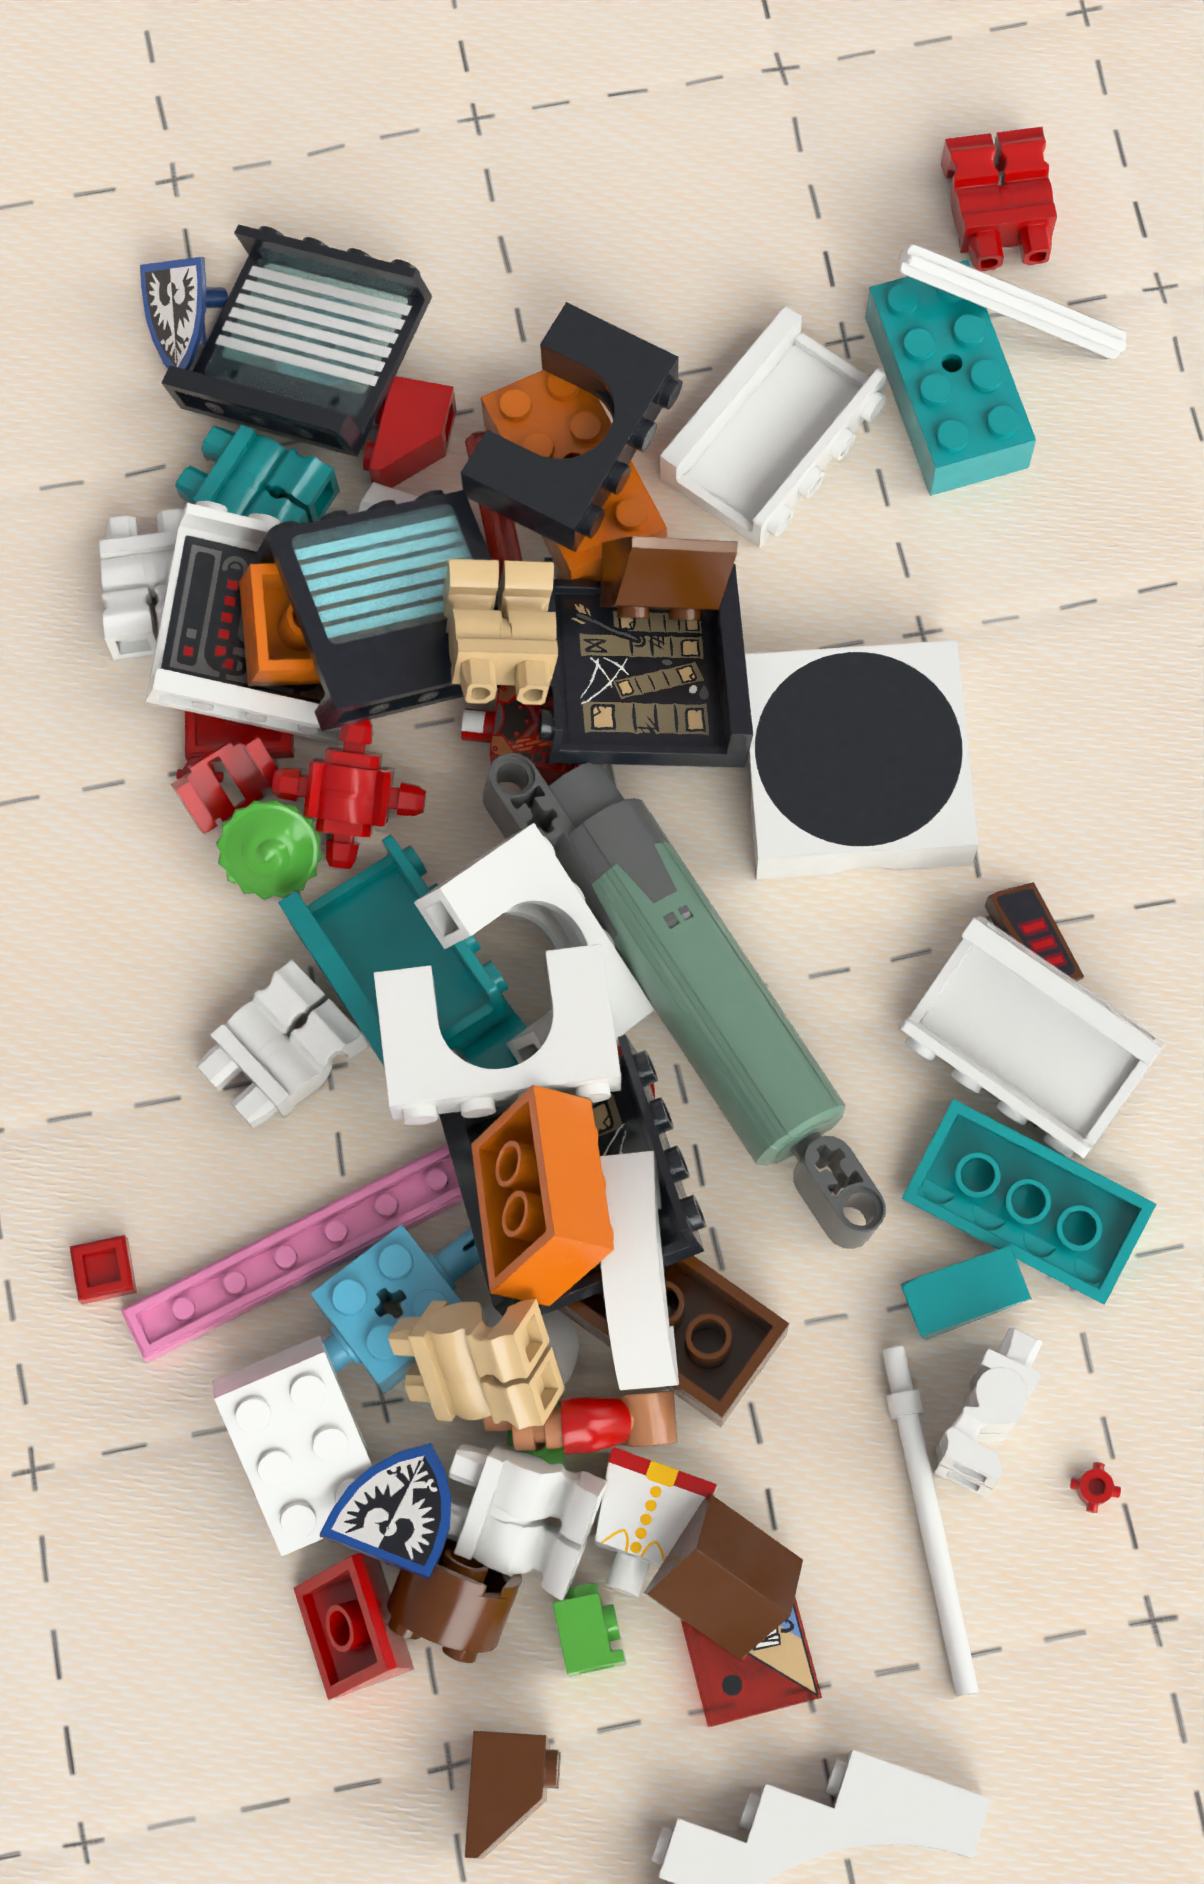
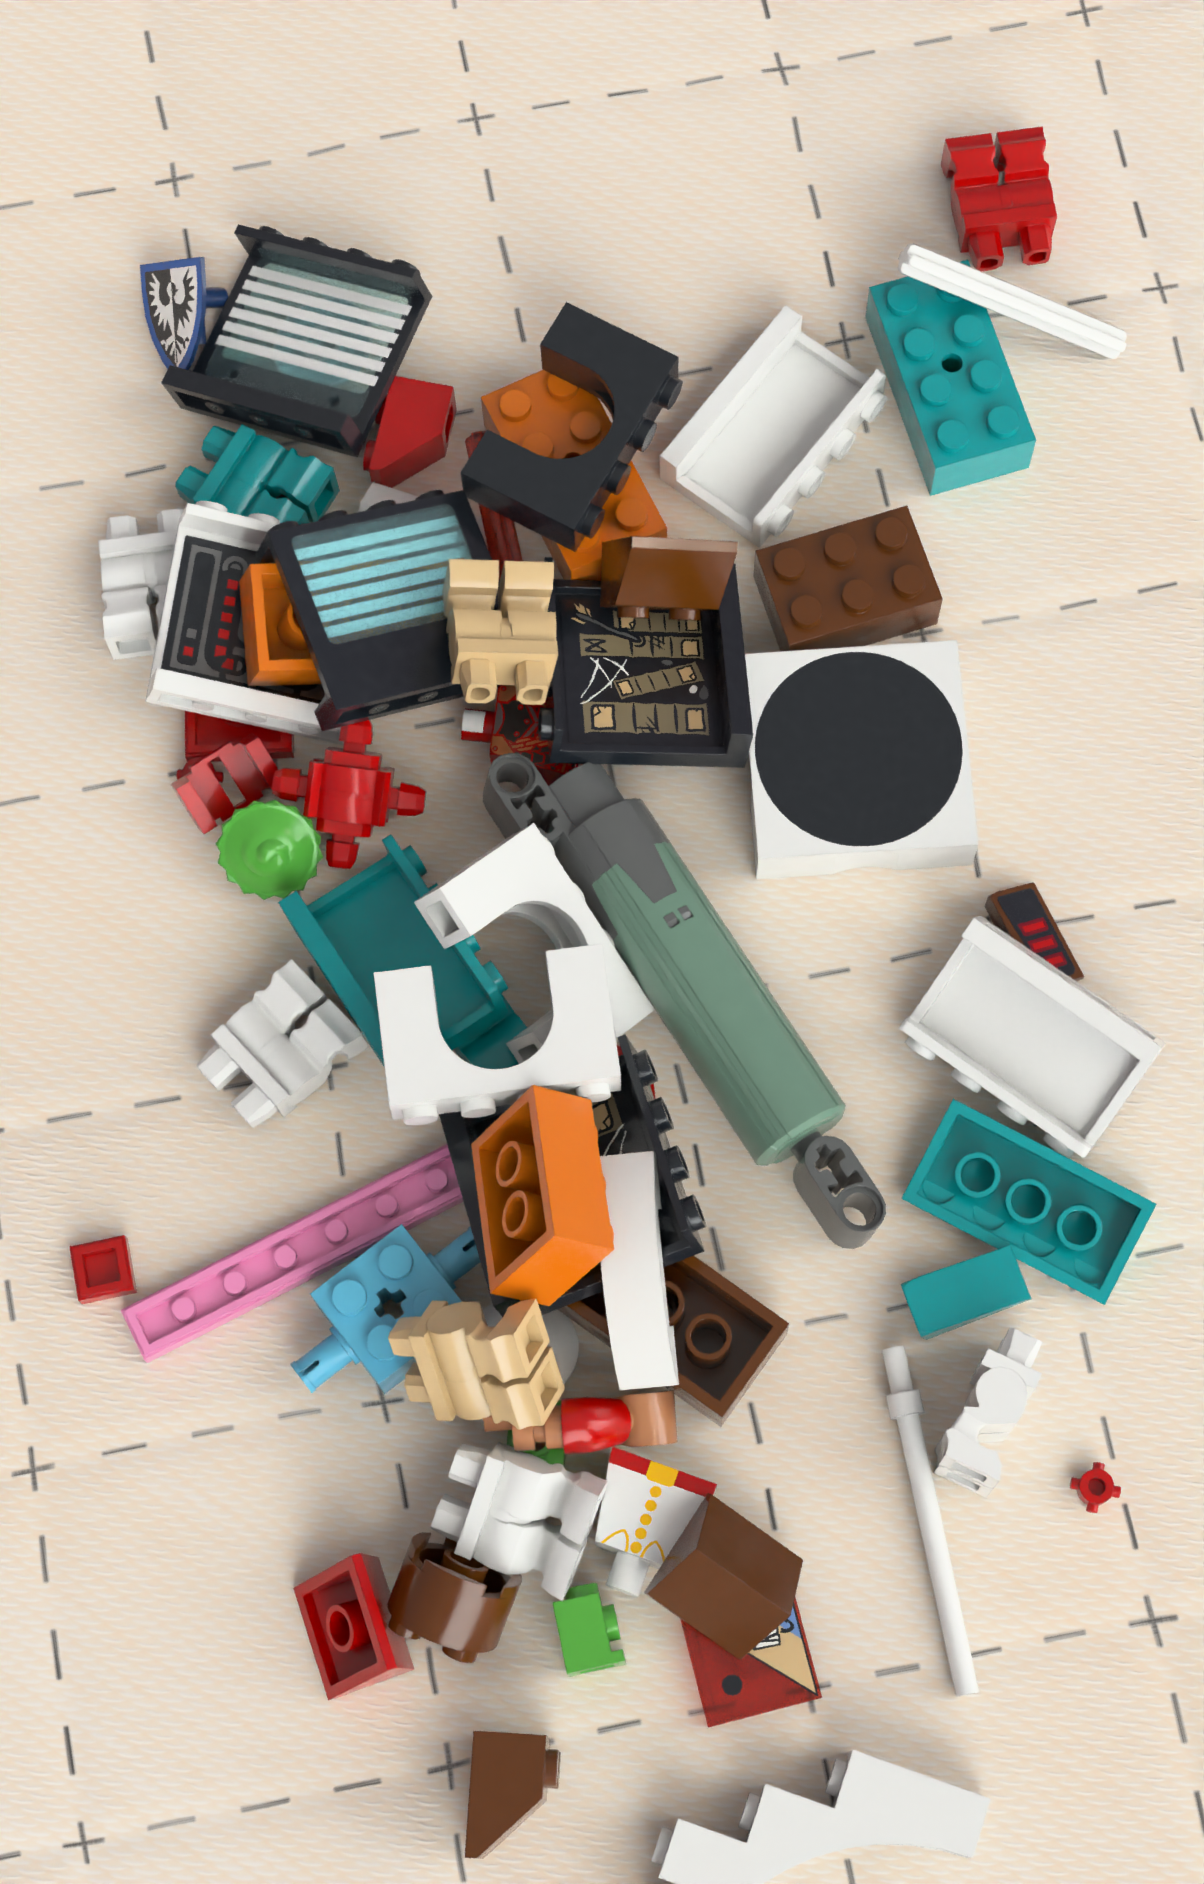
white brick [212,1335,374,1556] -> none
shield [319,1443,451,1580] -> none
none -> reddish brown brick [753,505,943,652]

